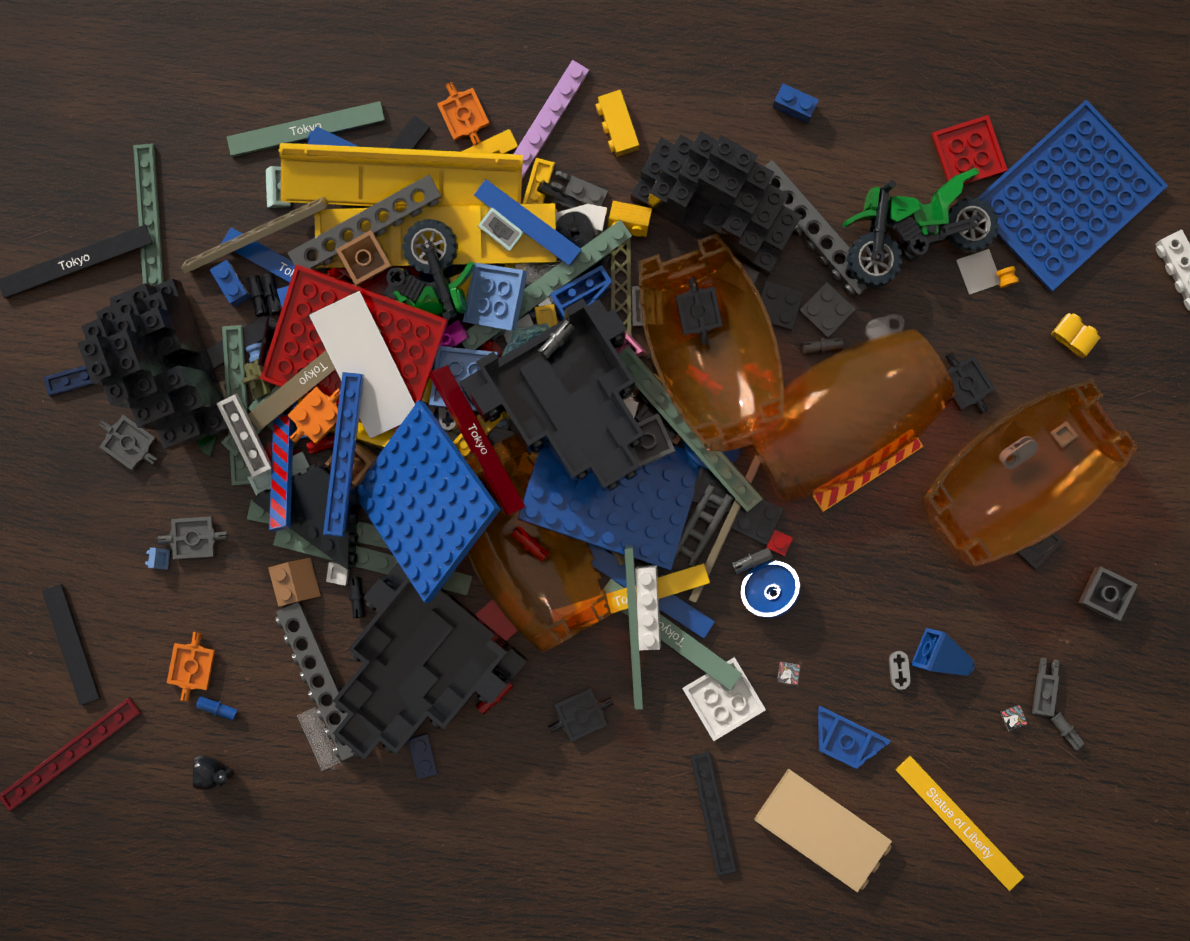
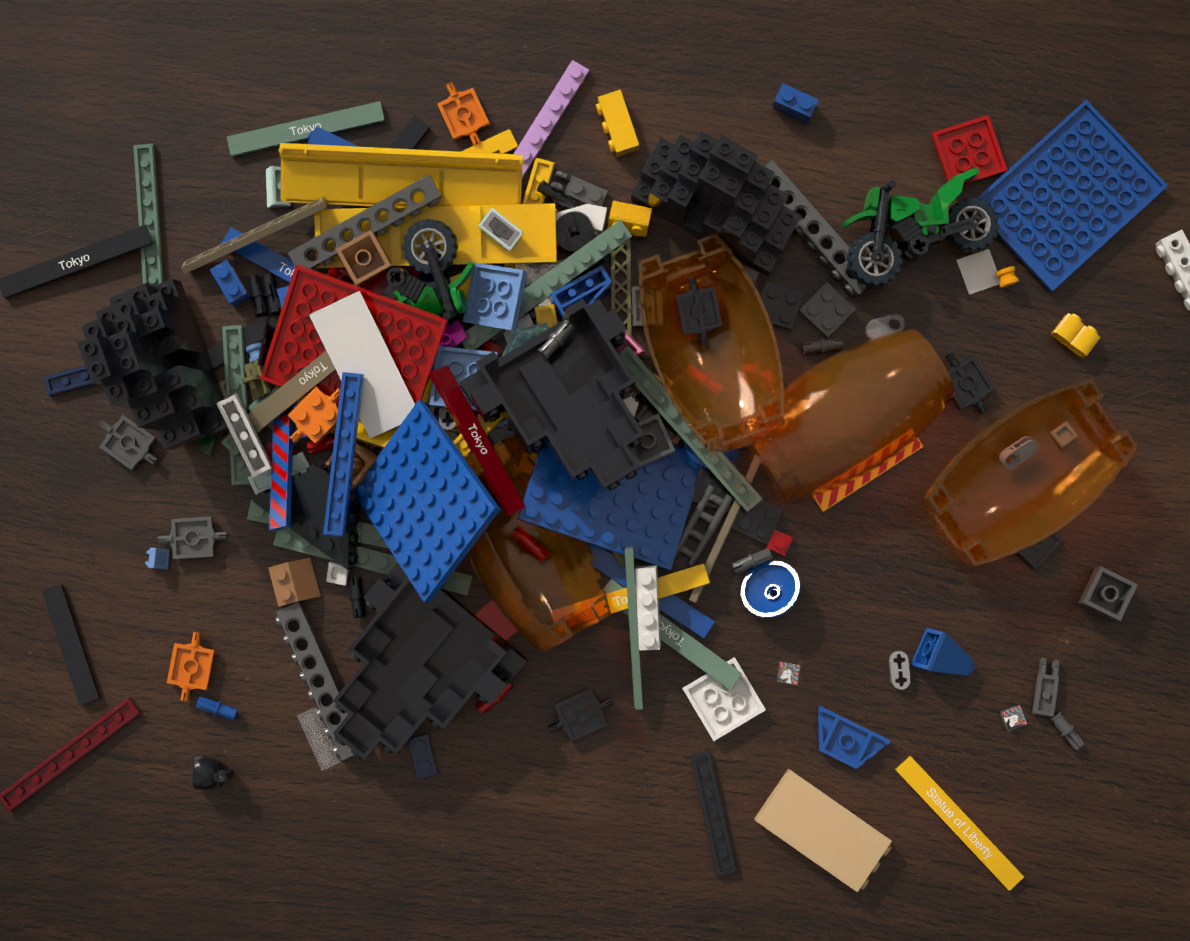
blue tile [474,179,582,267] -> none

